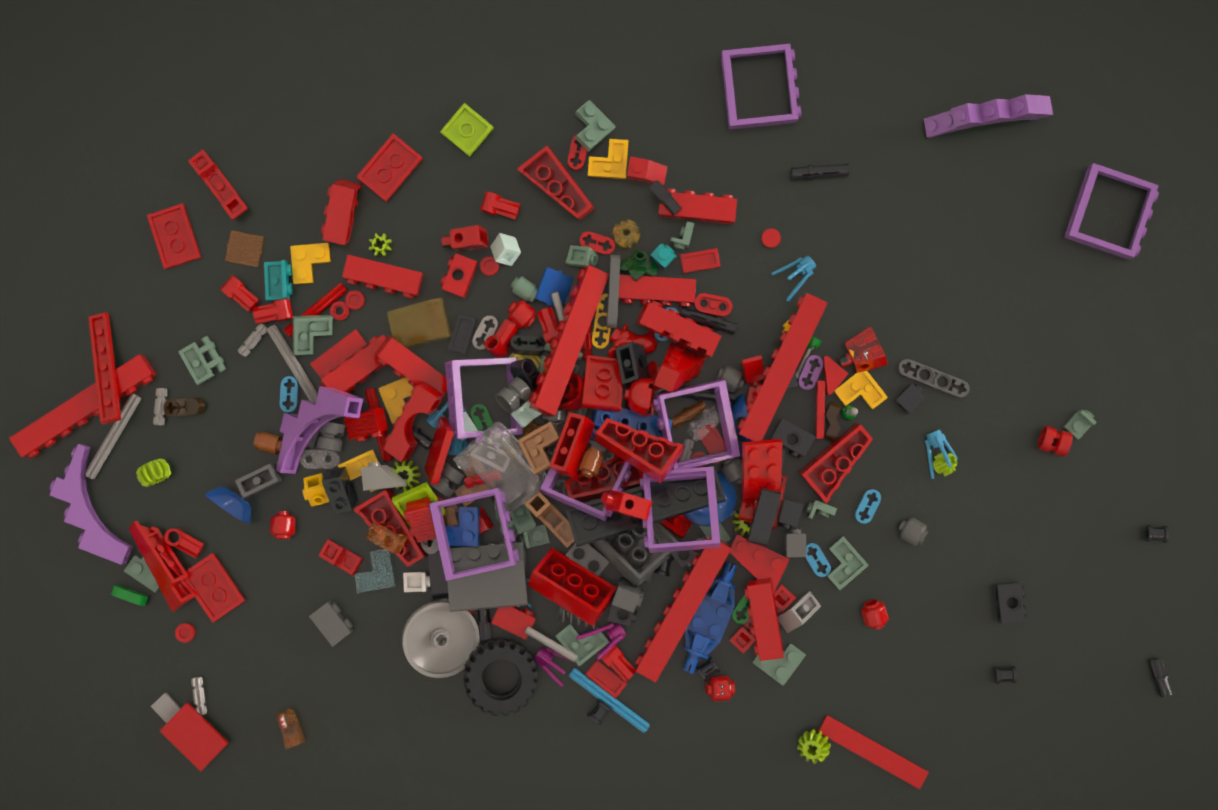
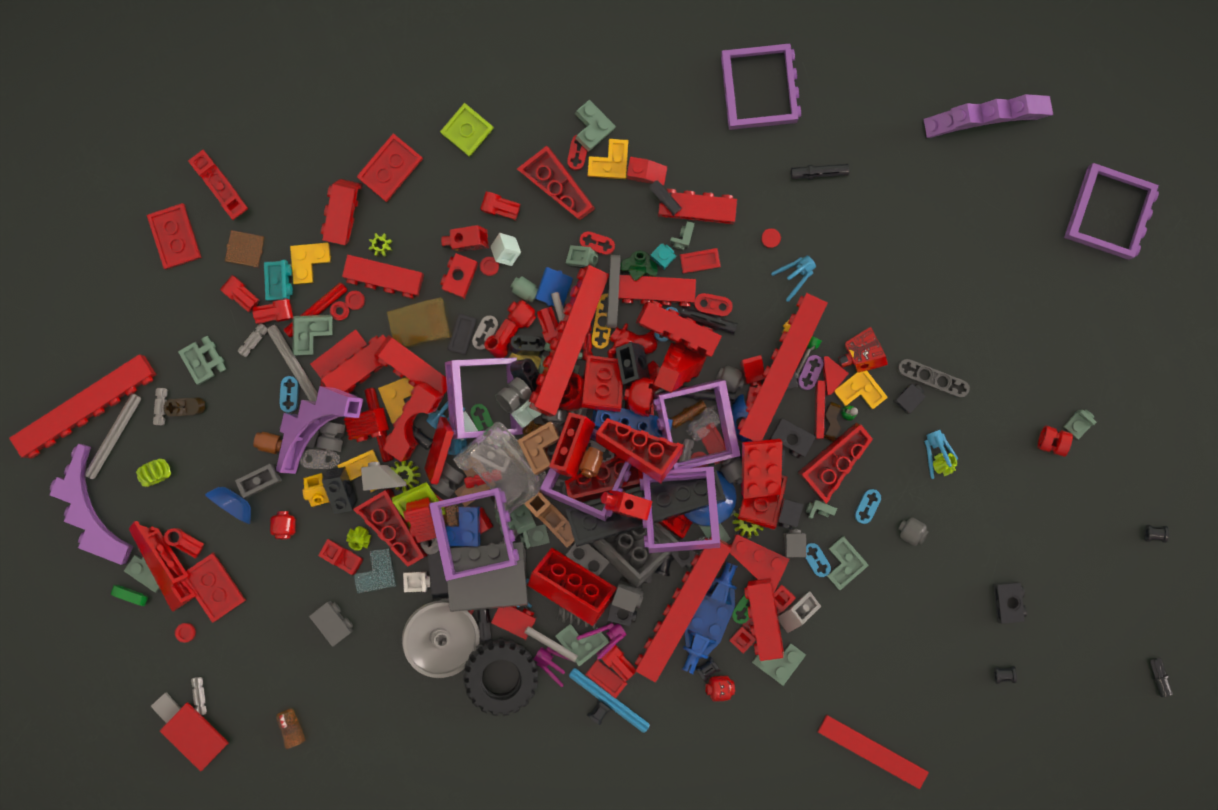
red tile [88,312,121,425] -> none
clear orange leg [366,523,407,554] -> none
clear yellow brick [612,219,641,248] -> none
black beam [747,487,781,547] -> none
lime gear [797,729,831,764] -> none
red head [861,599,889,630] -> none
none -> lime gear [346,526,371,550]

